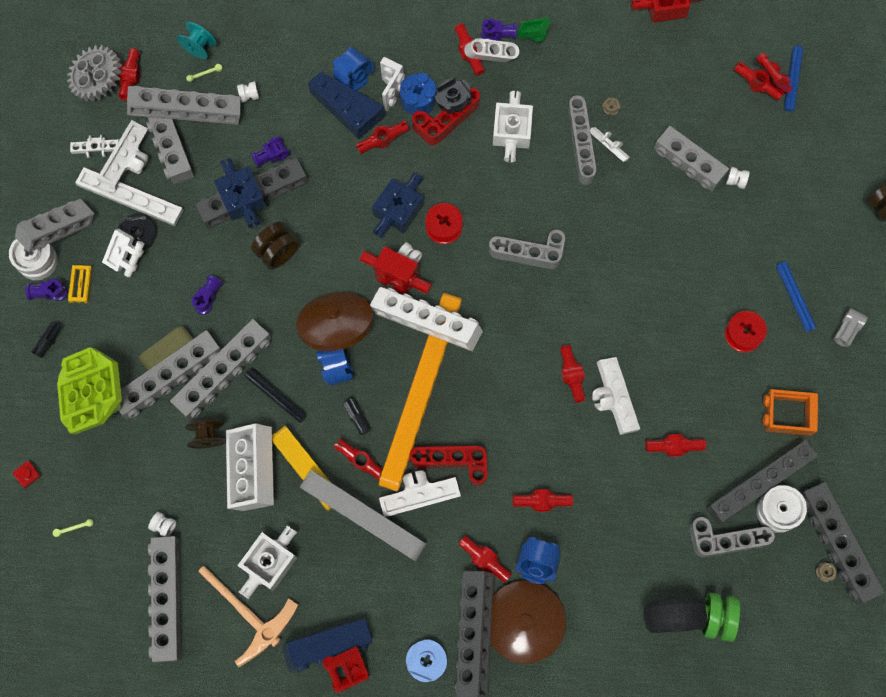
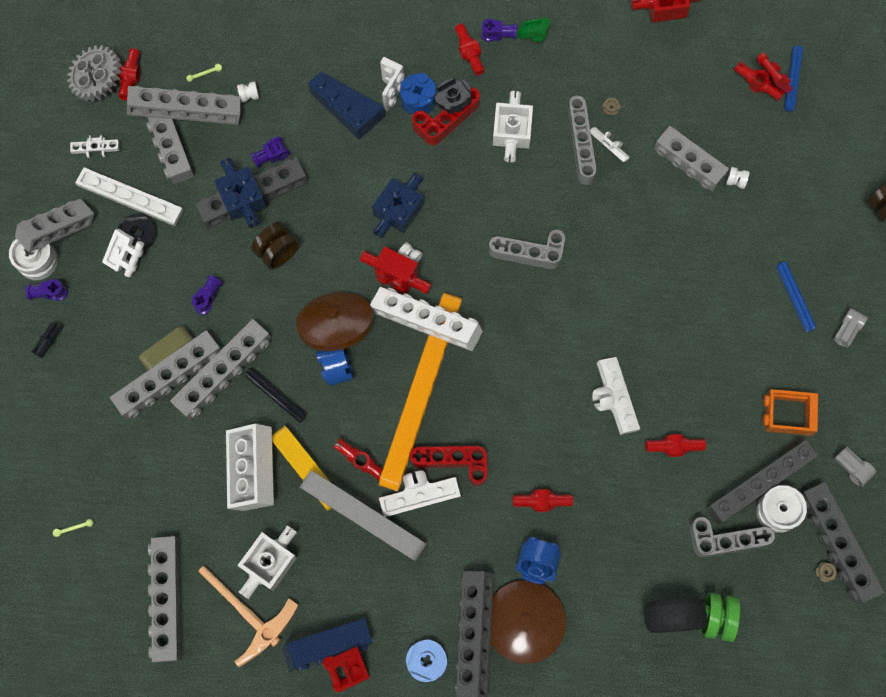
red plate [12,461,42,489] -> none
lime piece [57,347,122,434] -> none
yellow tile [68,265,93,303] -> none
white plate [97,120,148,189] -> none
white wheel [148,511,176,537] -> none
teal piece [176,22,217,60] -> none
dark brown piece [185,420,226,449] -> none
blue brick [333,47,374,91] -> none
black axle [343,397,371,436] -> none
red pin [355,120,409,154] -> none
red piece [425,203,463,244] -> none
red pin [458,535,512,583] -> none
white beam [464,38,519,63] -> none
red pin [560,345,586,403] -> none
red piece [725,311,767,353] -> none
none -> light grey piece [834,447,876,487]

